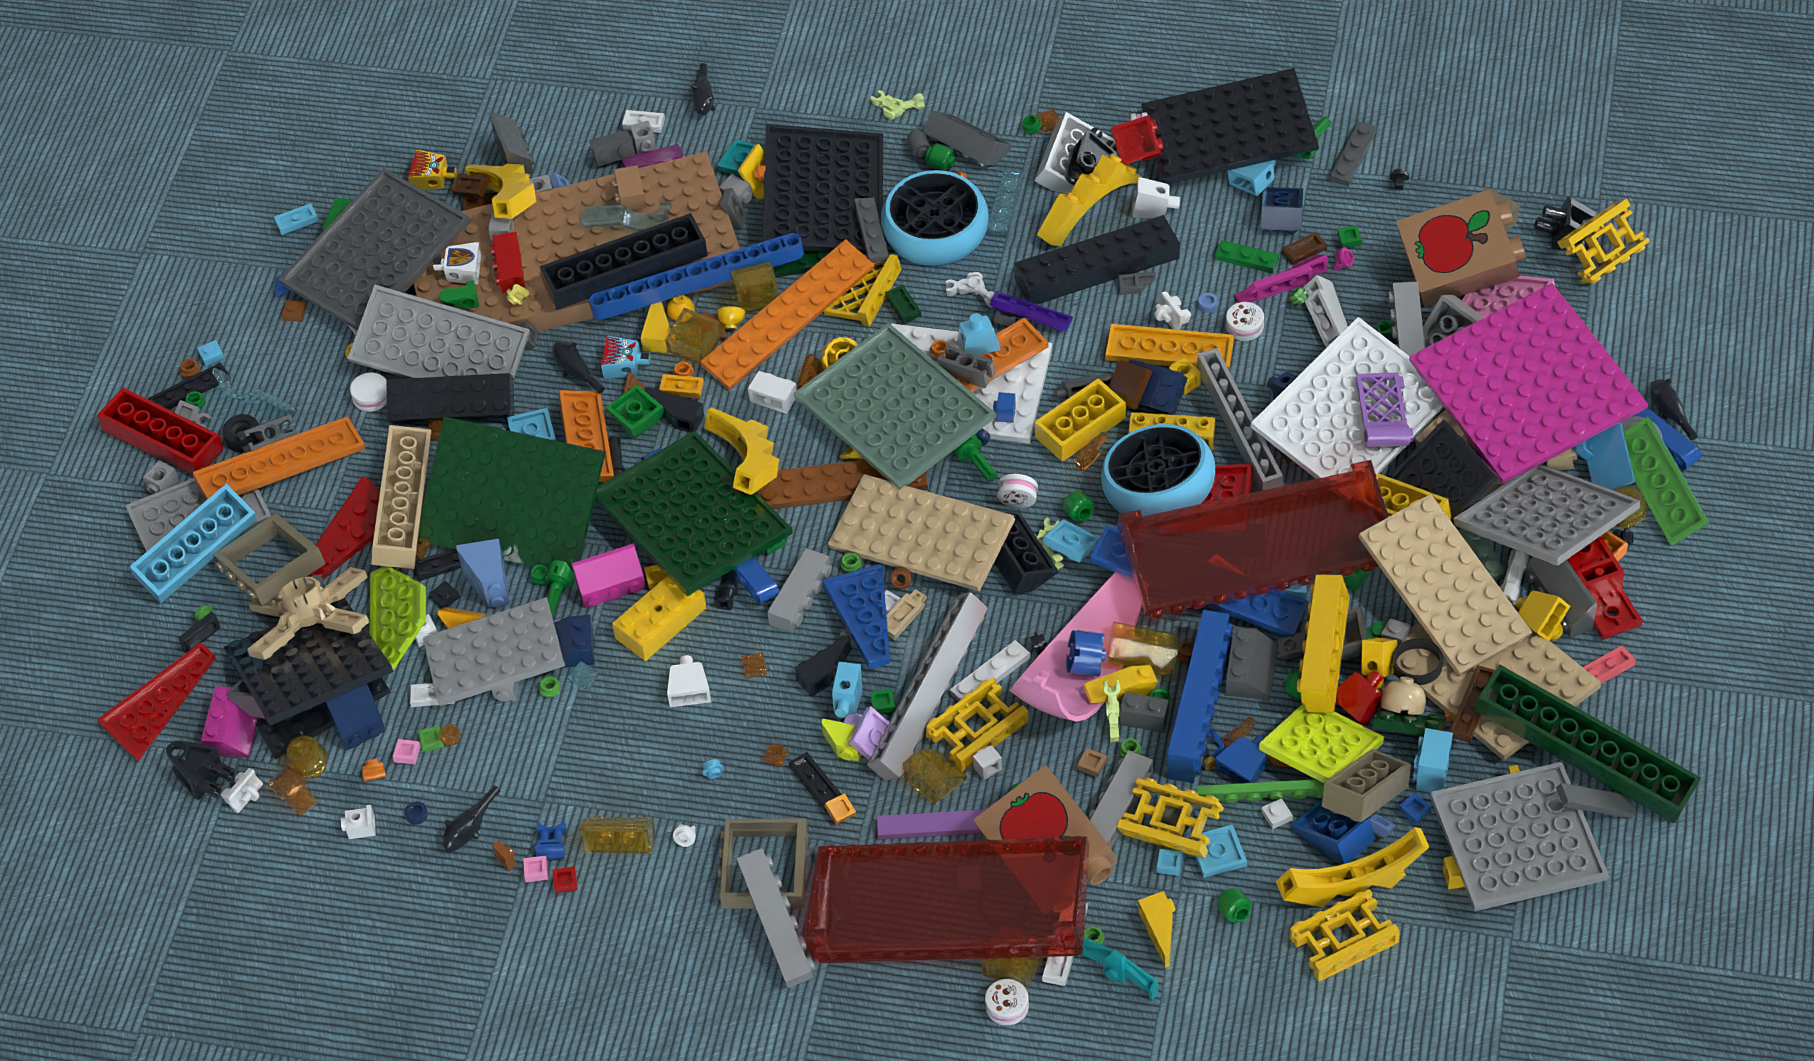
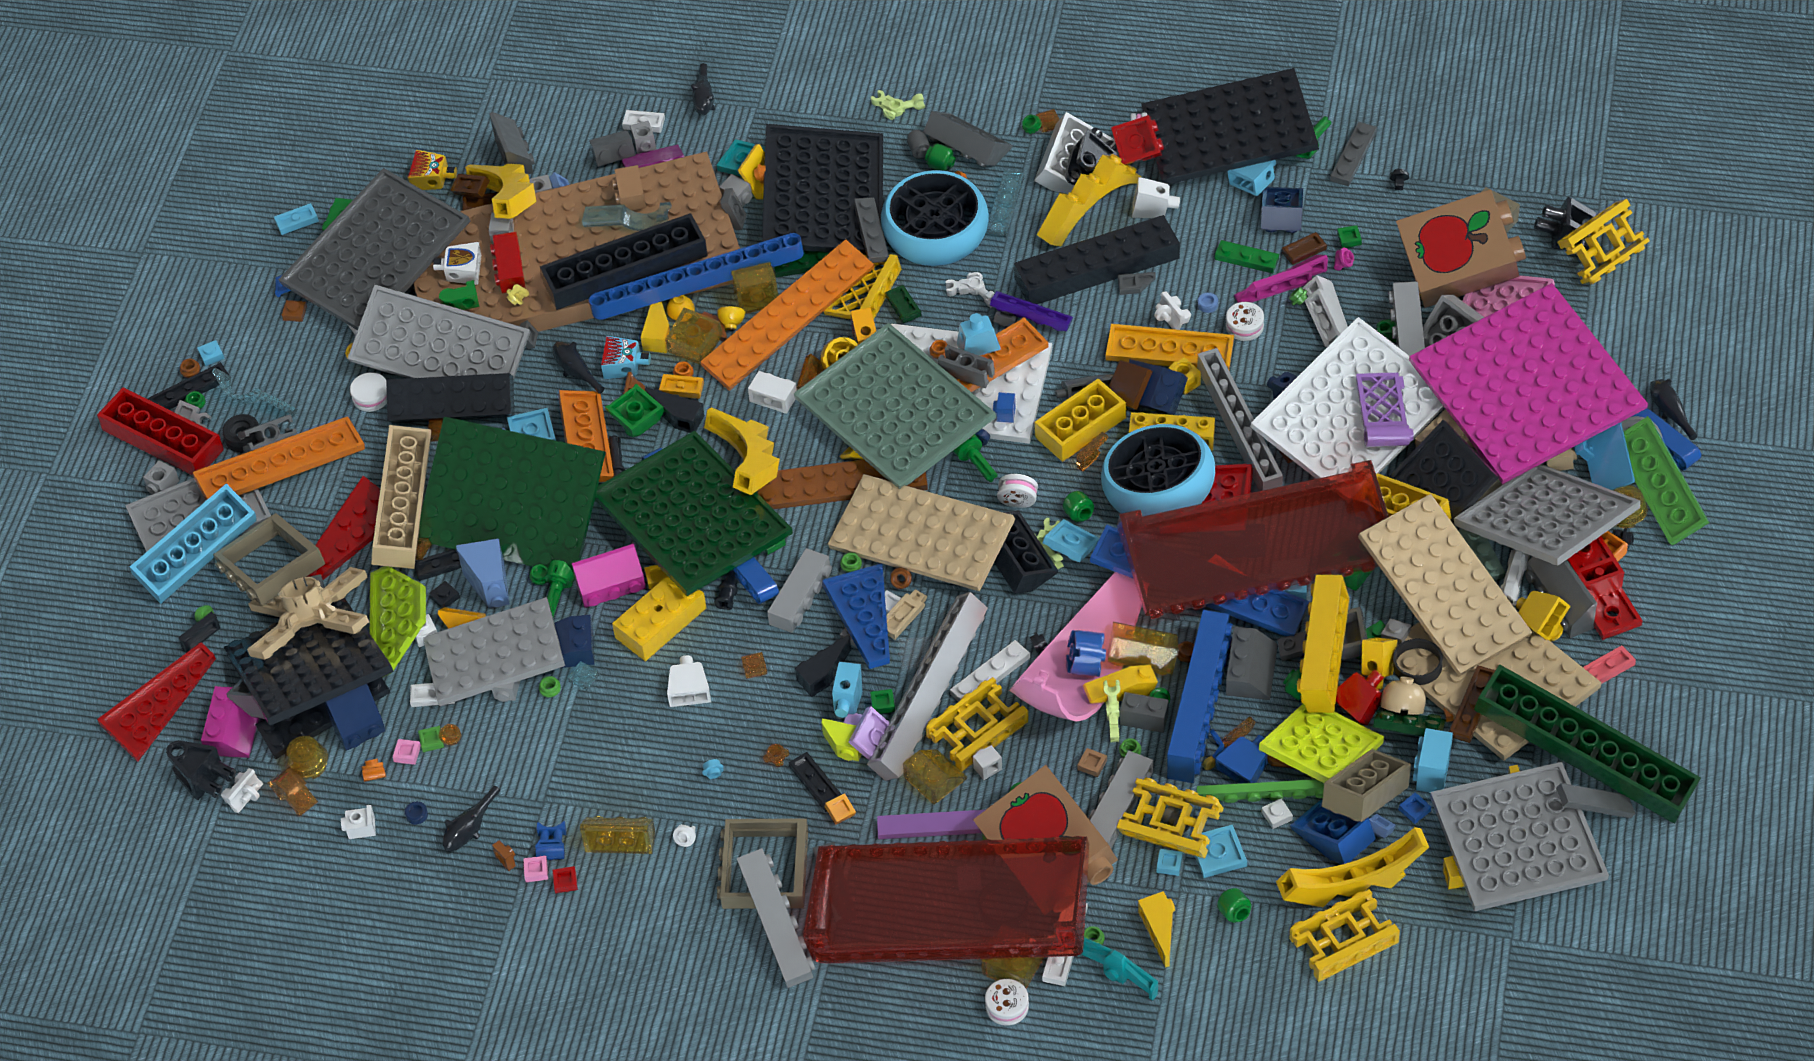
none -> light orange torso [851,307,877,345]

